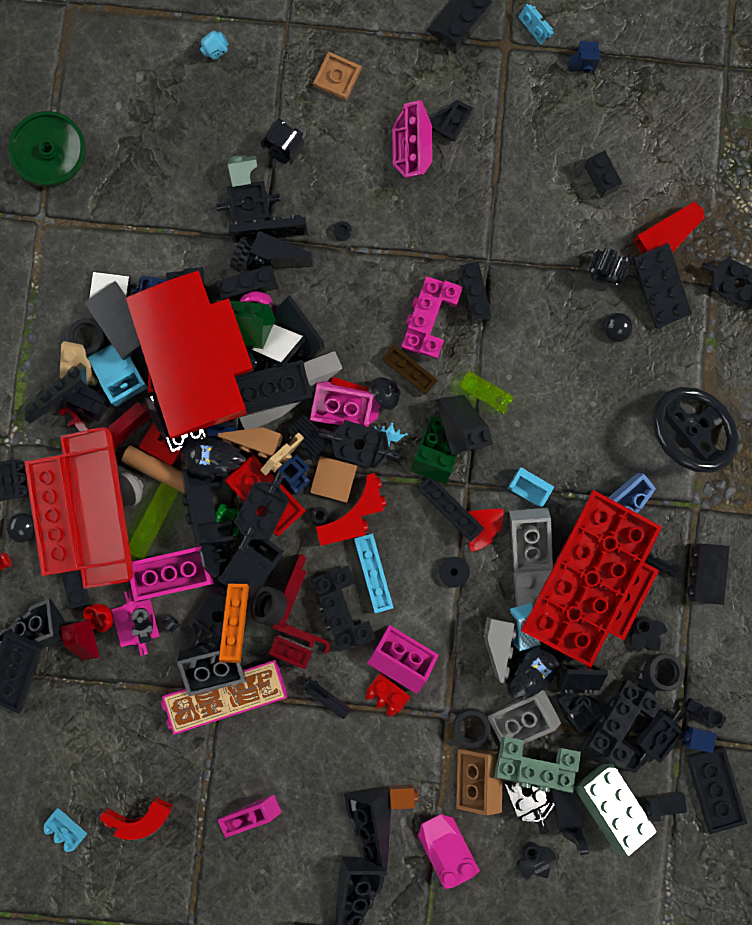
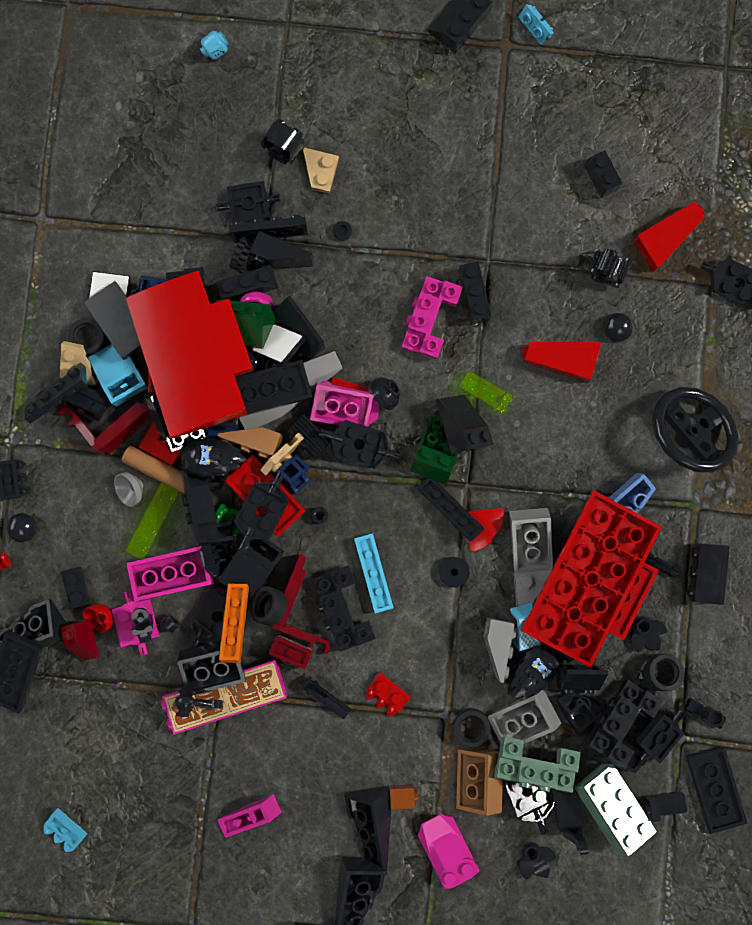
dark green dish [8,111,86,187] -> none
red slope [24,427,133,589] -> none
red arch [99,797,174,840] -> none
sand green brick [228,155,257,187] -> none
medium nougat tile [310,456,357,503] -> none
medium nougat tile [313,51,362,101] -> none
red arch [316,473,386,546] -> none
dark pink slope [367,625,439,694] -> none
medium azure piece [374,423,408,445] -> none
dark brown plate [382,345,438,396] -> none
dark pink wedge [392,100,432,178] -> none
black wing [430,100,474,142] -> none
medium azure panel [507,467,554,507] -> none
dark blue brick [567,41,600,73] -> none
black plate [632,243,692,329] -> none
dark blue brick [683,726,717,753] -> none
none -> black piece [173,686,224,717]
none -> tan wing [303,148,339,194]
none -> red slope [521,341,602,382]

